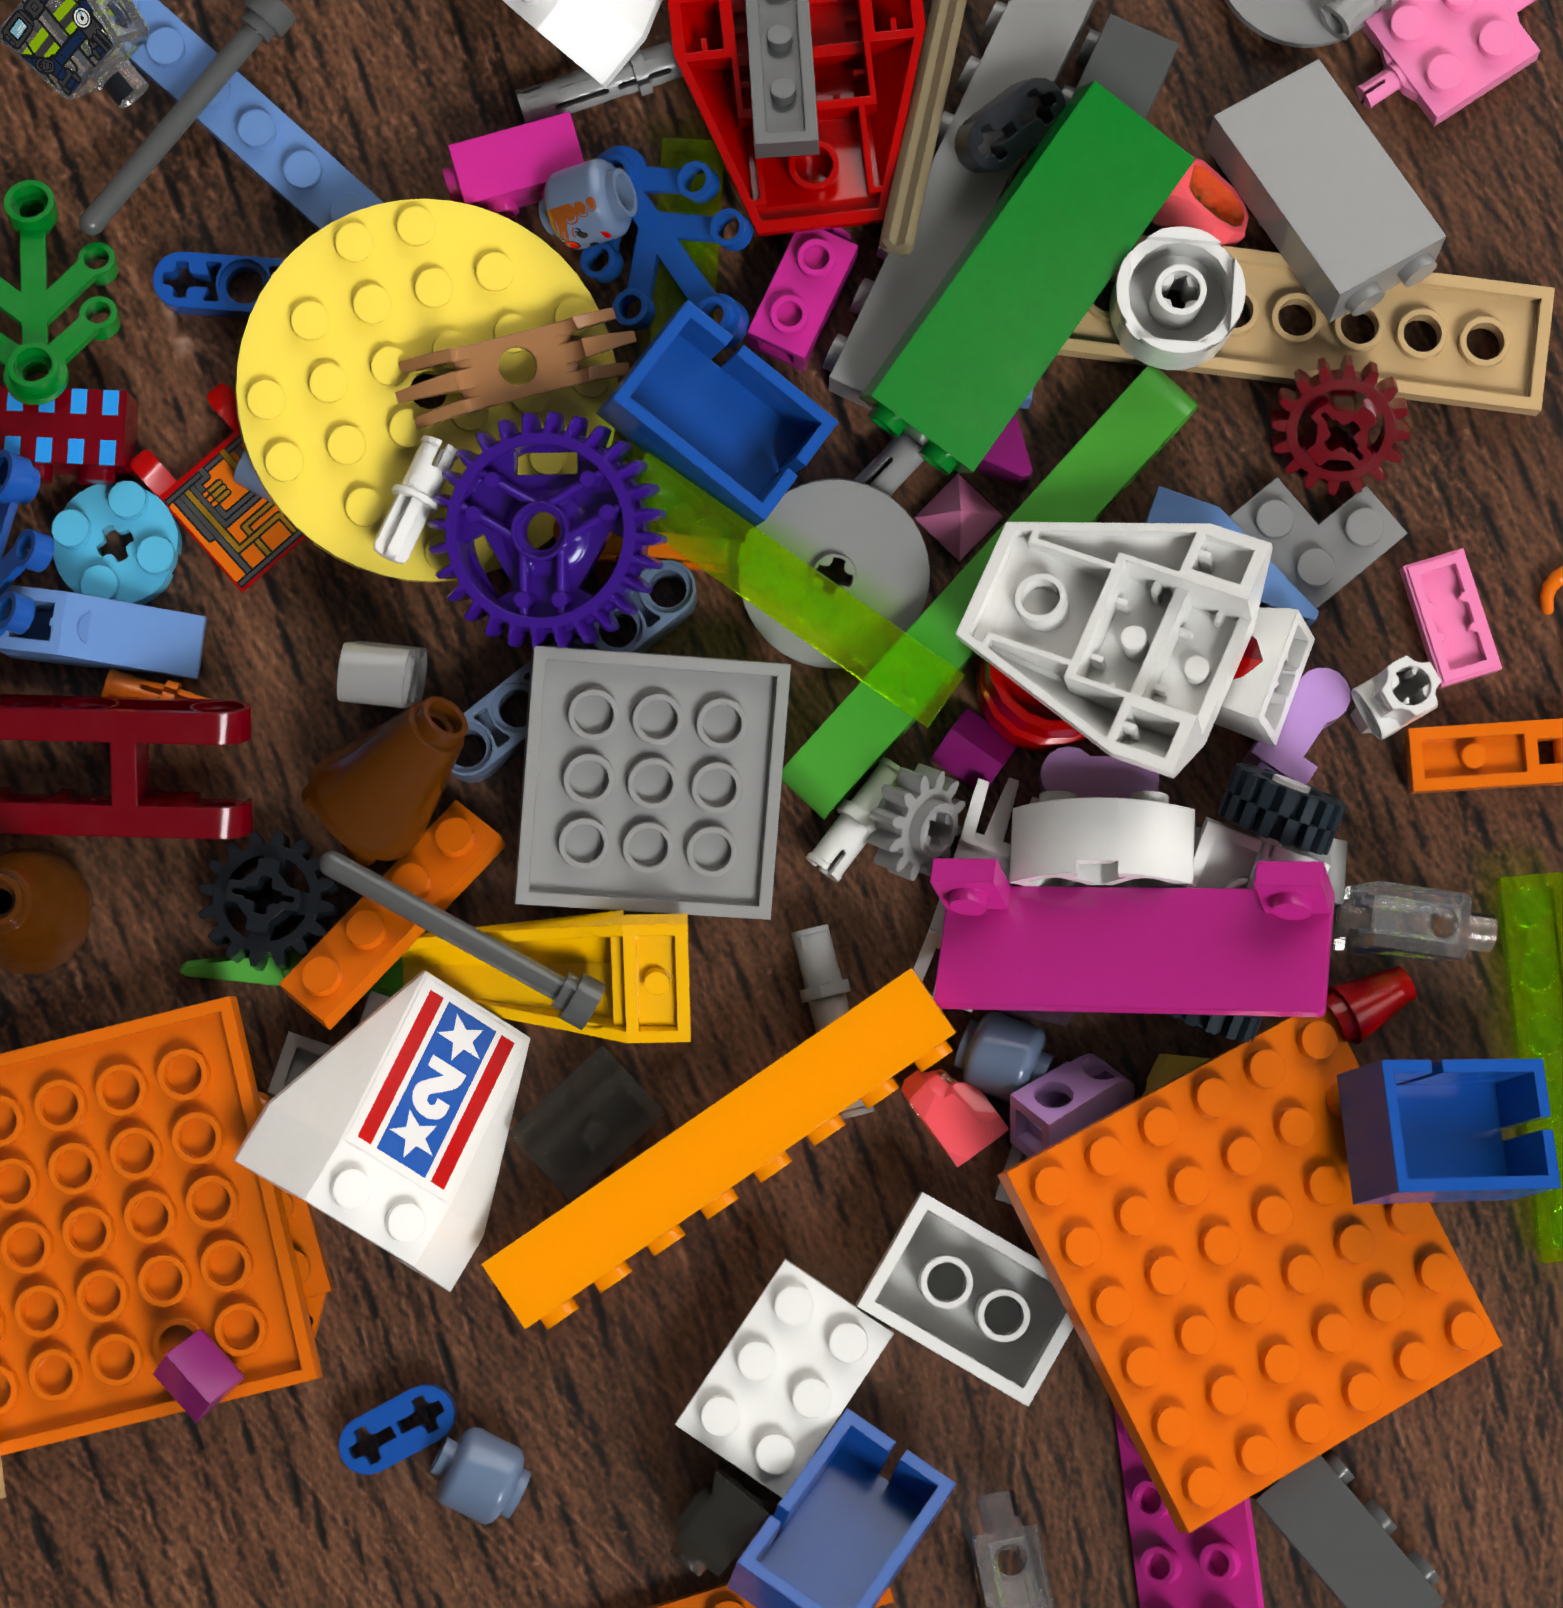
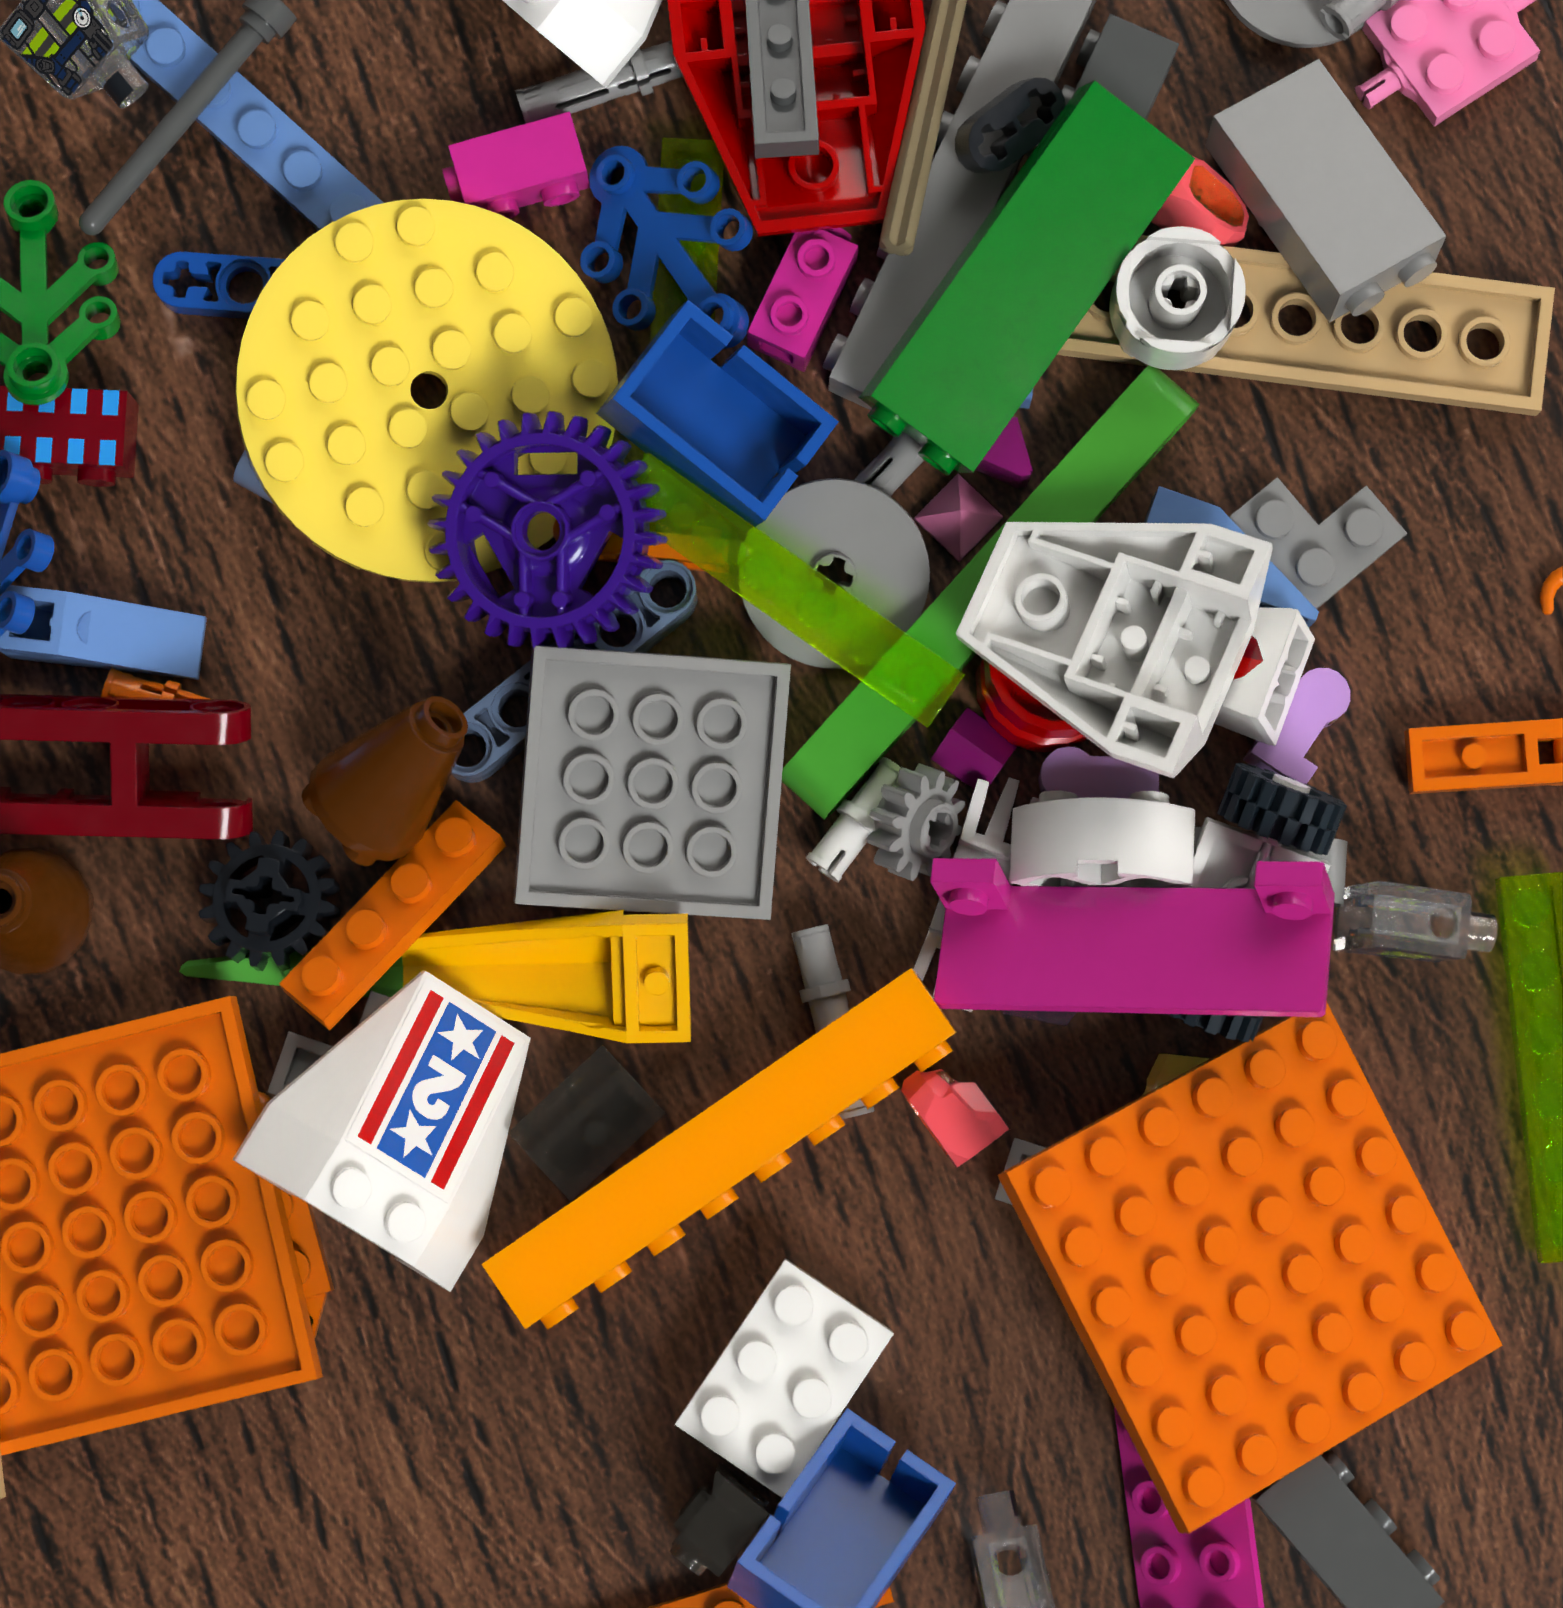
medium azure plate [51,481,182,605] -> none
flag [130,383,307,593] -> none
magenta slope [153,1328,246,1423] -> none
dark grey piece [319,851,606,1030] -> none
light grey beam [337,641,427,708] -> none
blue beam [338,1383,457,1475] -> none
white axle [373,435,458,564] -> none
medium nougat piece [395,307,637,430] -> none
sand blue head [429,1427,531,1524] -> none
sand blue head [539,158,638,250] -> none
white brick [856,1192,1074,1407] -> none
sand blue head [954,1011,1055,1104] -> none
lavender leg [1010,1053,1135,1157] -> none
dark red gear [1270,355,1411,495] -> none
red cone [1326,965,1417,1044] -> none
blue piece [1337,1059,1561,1205] -> none
white piece [1350,656,1442,740] -> none
bright pink plate [1399,548,1502,689] -> none

